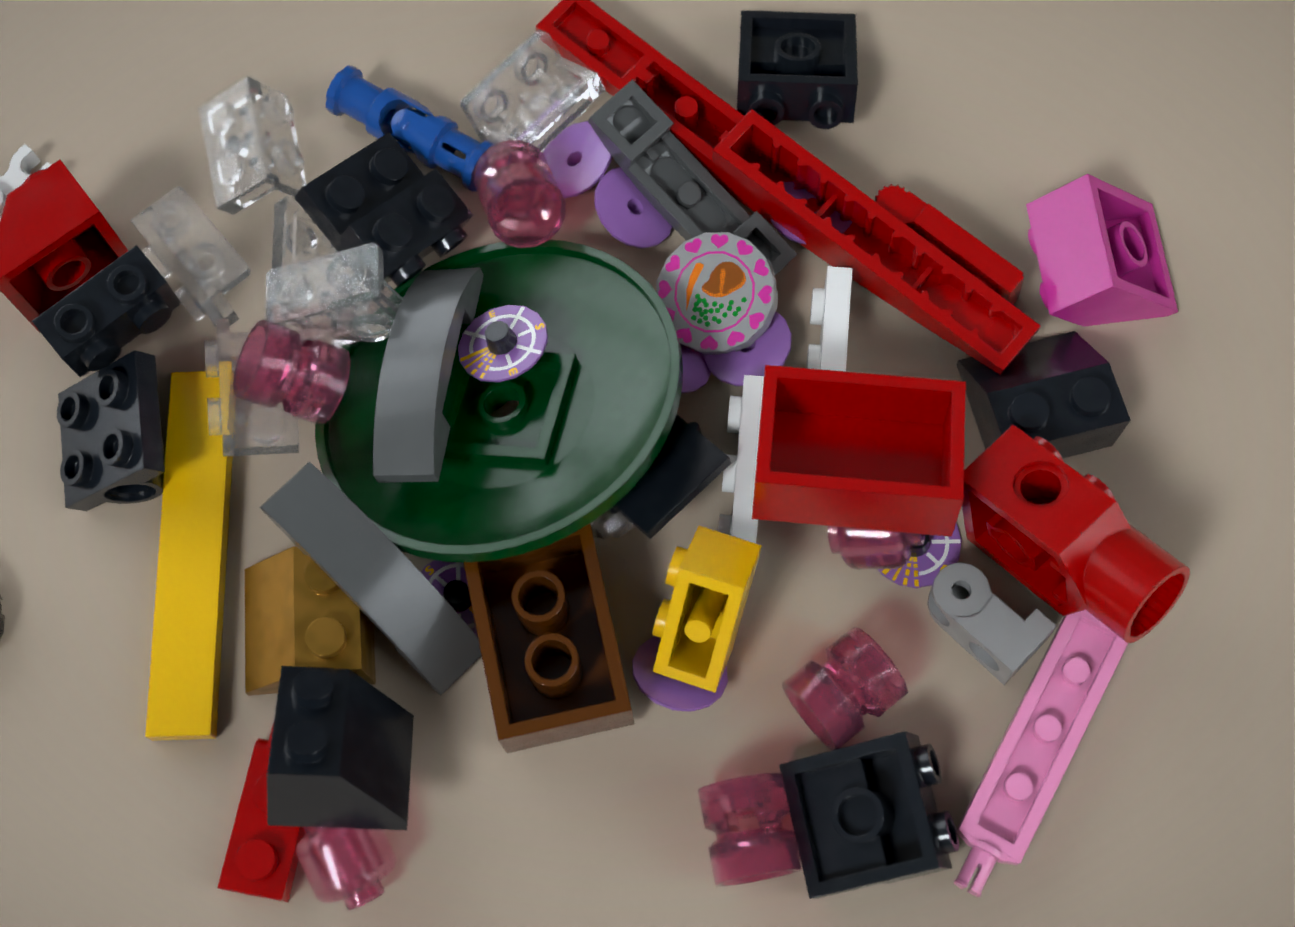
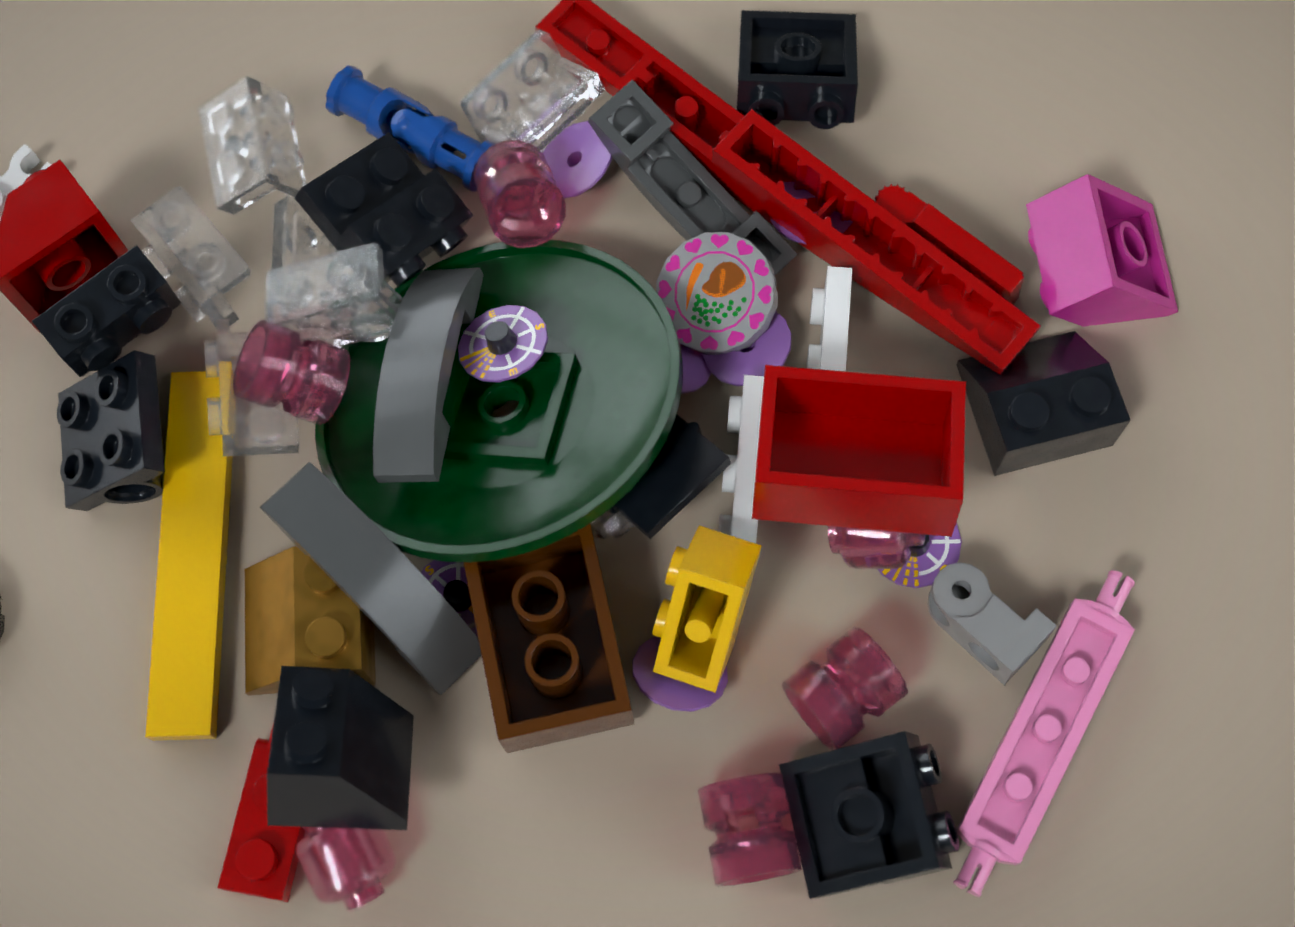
medium lavender piece [594,167,672,249] -> none
red brick [962,424,1190,643] -> none

